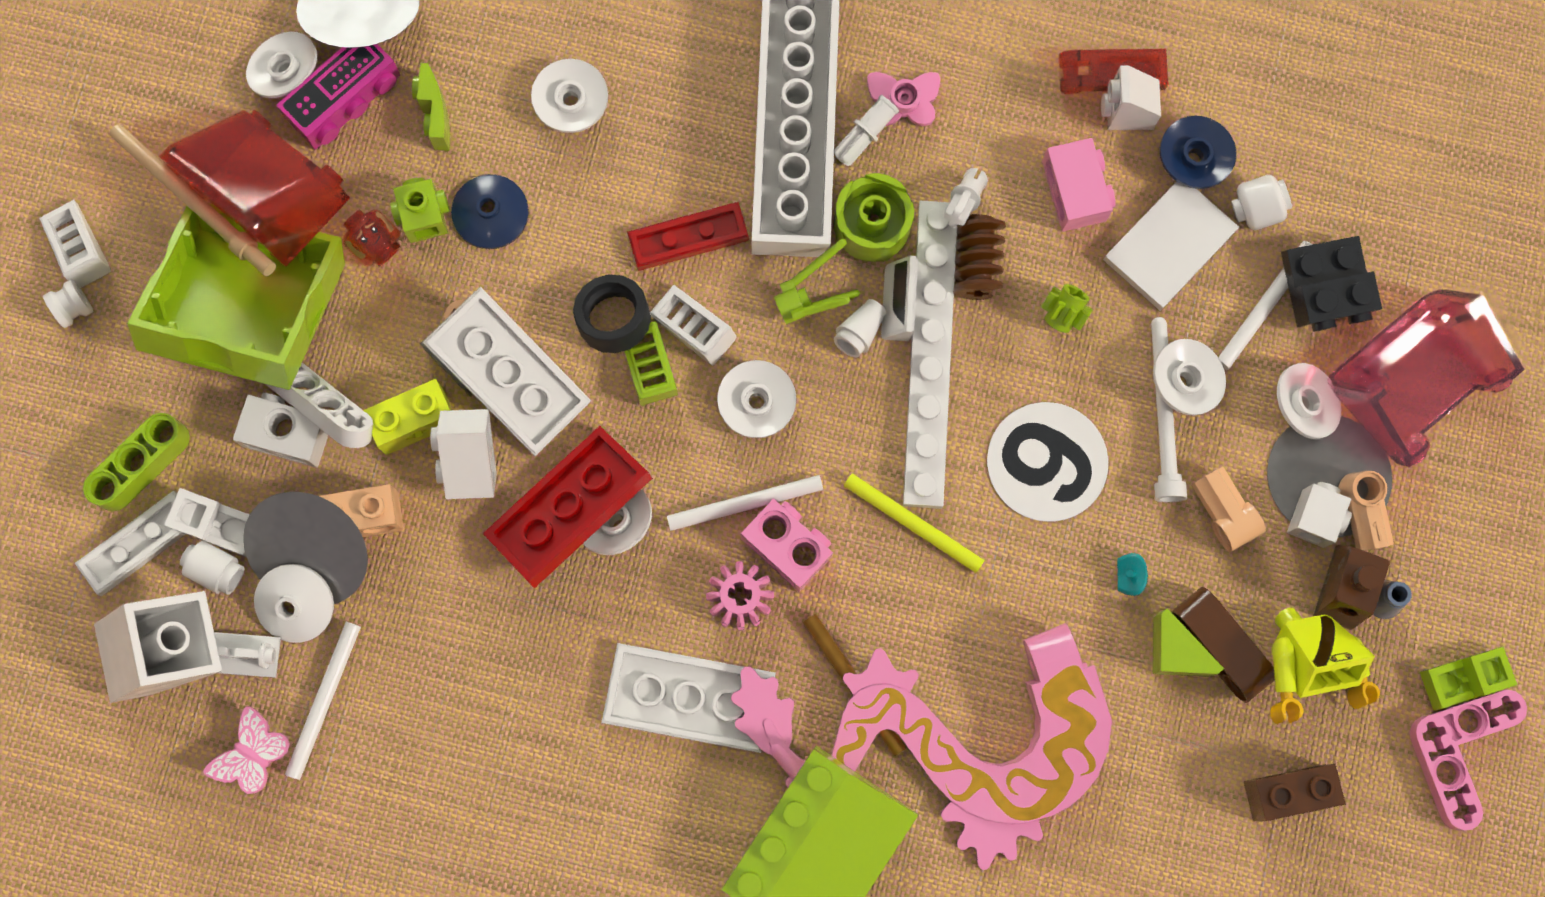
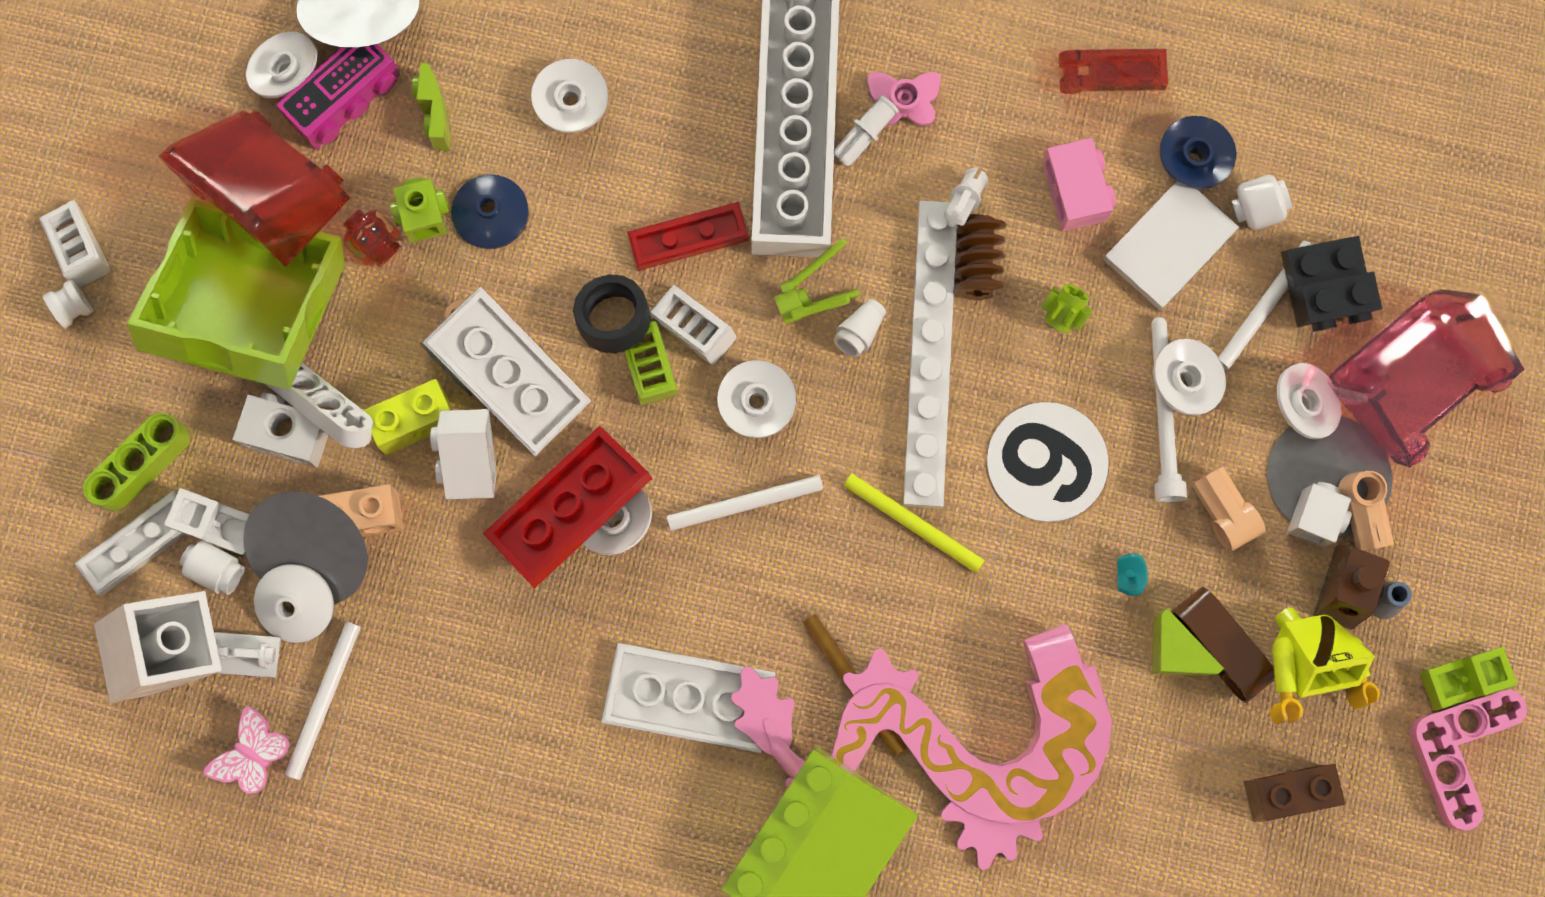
tan bar [110,124,276,276] -> none
bright pink gear [706,561,774,631] -> none
bright pink brick [741,498,833,592] -> none
lime brick [834,173,914,262] -> none
white slope [881,256,918,341] -> none
white slope [1101,65,1161,130] -> none

